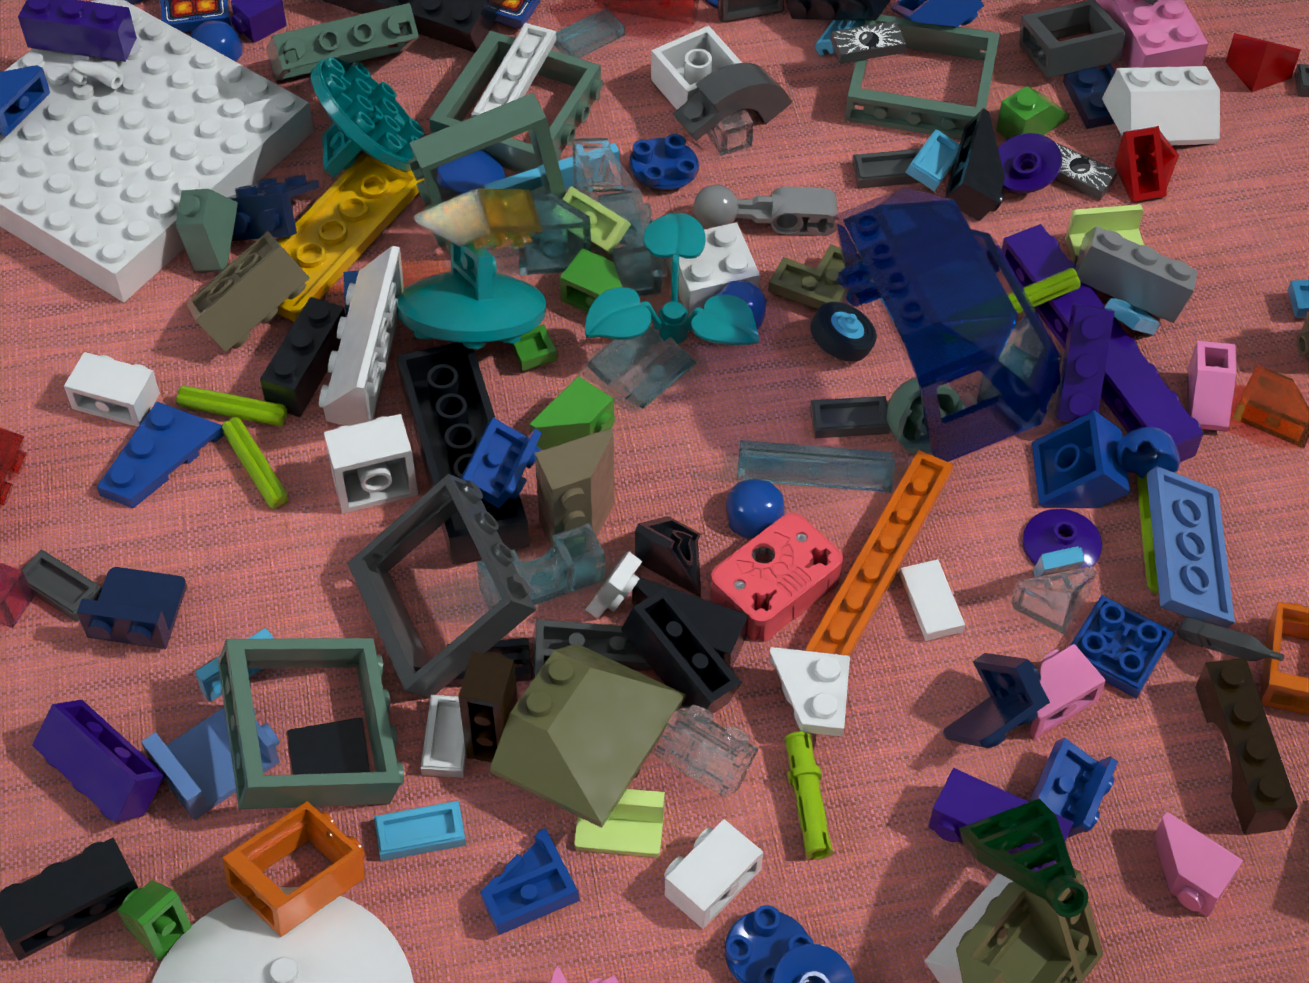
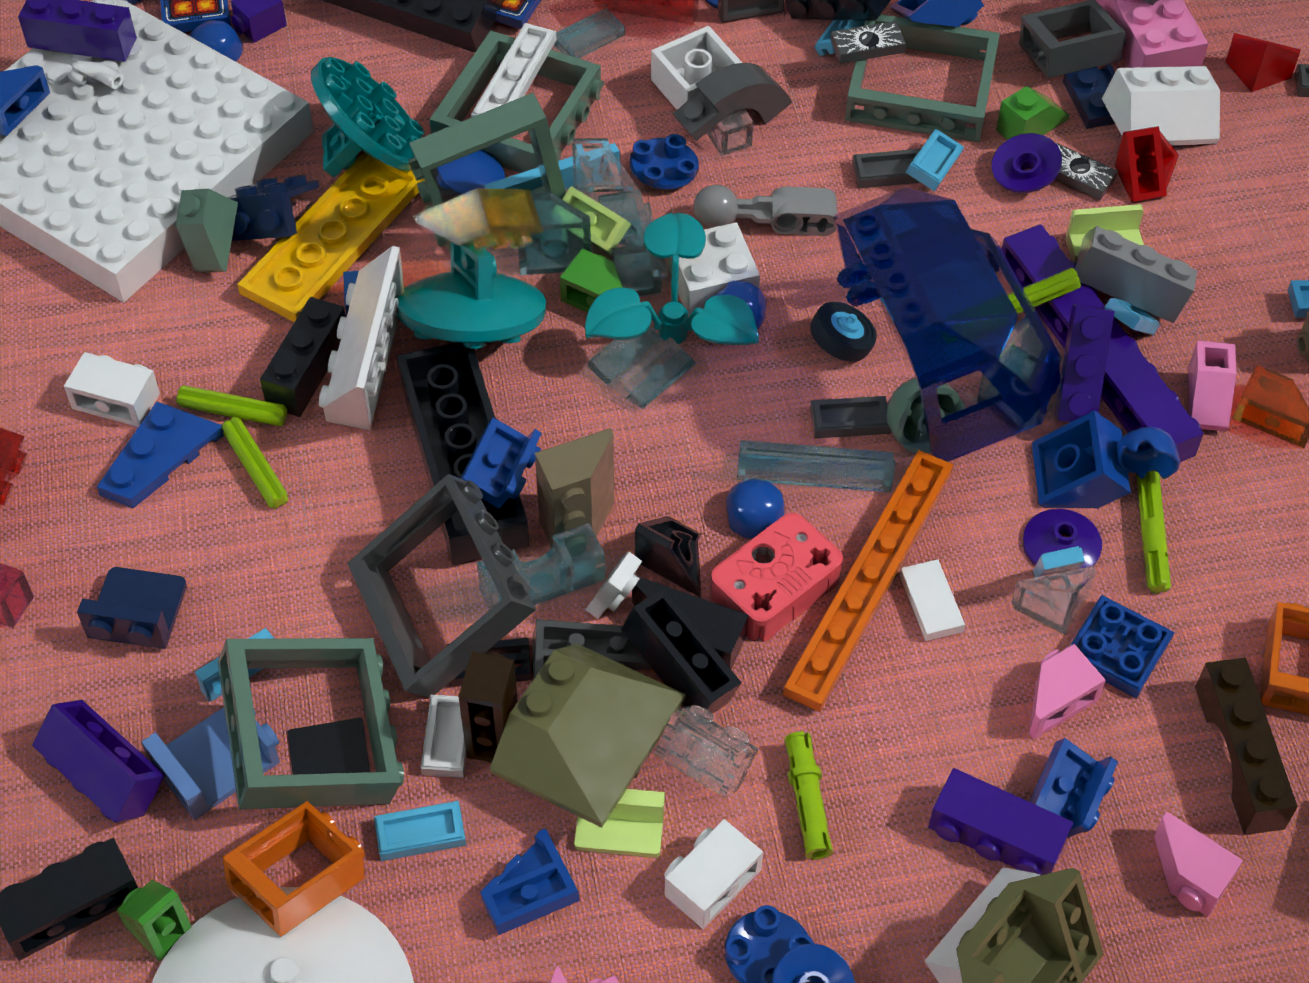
dark grey tile [14,549,102,622] -> none
dark tan slope [186,231,309,352] -> none
sand green window [266,3,419,82] -> none
white brick [324,414,418,514] -> none
bright green plate [510,324,557,371] -> none
bright green slope [530,376,615,450] -> none
olive plate [768,244,864,309] -> none
white wing [769,647,850,737] -> none
dark blue bracket [943,653,1050,748] -> none
black slope [944,108,1005,221] -> none
dark green plate [959,798,1088,918] -> none
medium blue plate [1147,466,1235,628] -> none
dark grey piece [1177,617,1284,661] -> none

